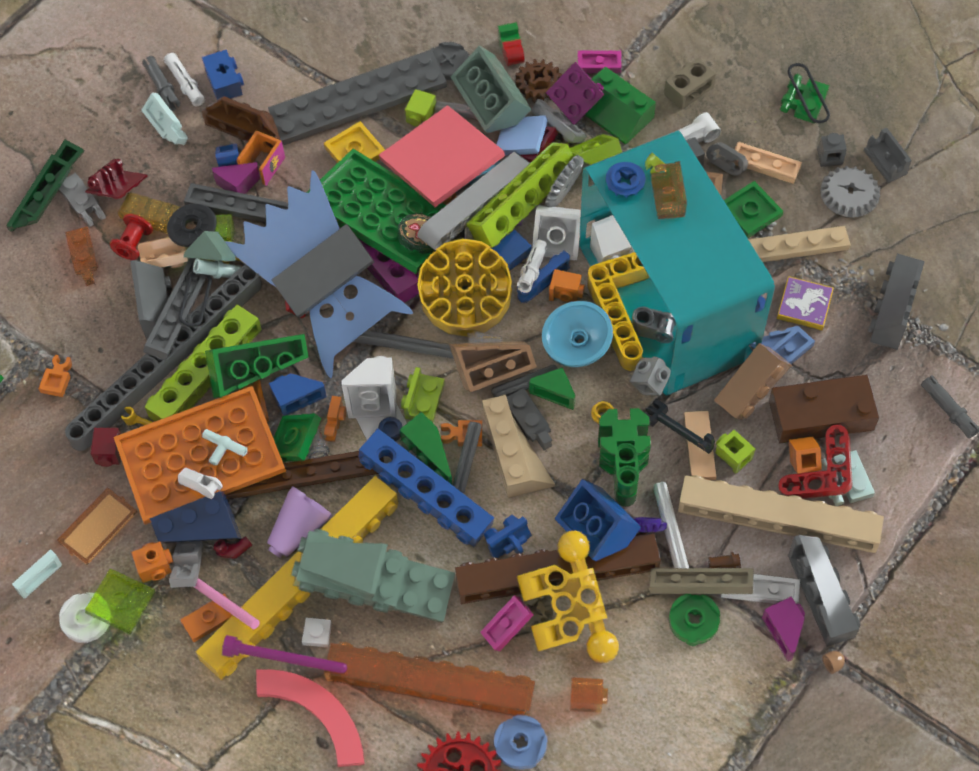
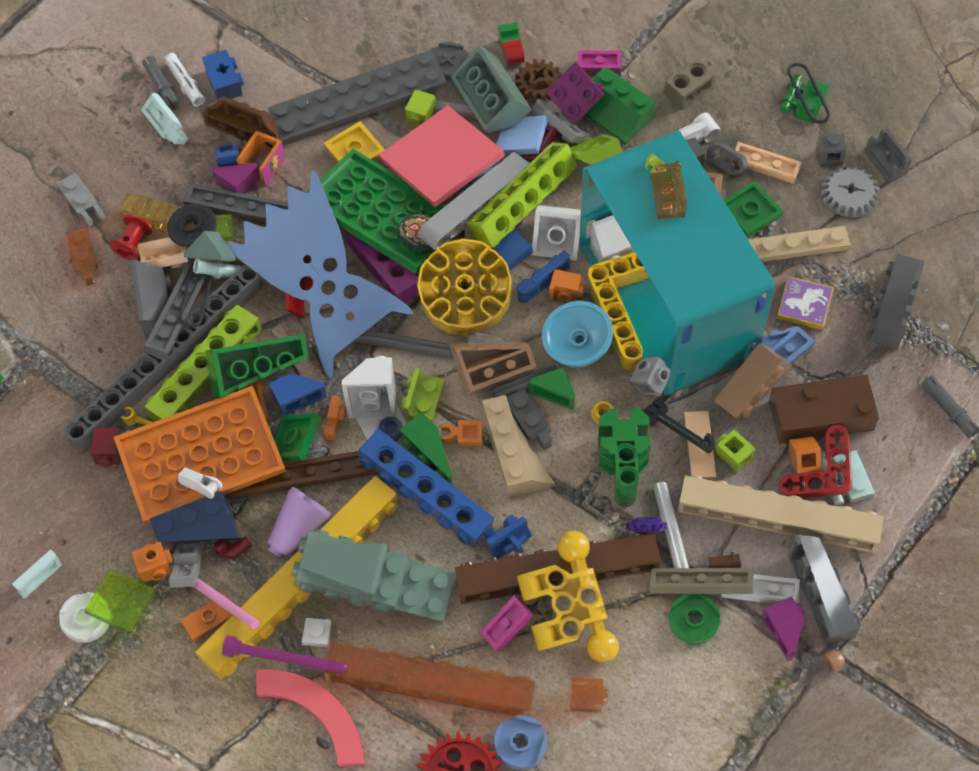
dark green wedge [6,139,85,232] -> none
orange plate [38,355,72,397] -> none
clear orange piece [57,487,138,565] -> none
dark red hinge [85,159,148,199] -> none
light aqua piece [202,429,248,466] -> none
dark grey tile [272,224,374,318] -> none
dark grey axle [453,422,482,493] -> none
white pin [517,240,548,293] -> none
light grey gear [545,155,584,207] -> none
blue slope [554,479,641,561] -> none
blue gear [605,162,646,198] -> none
flat silver piece [631,307,676,343] -> none

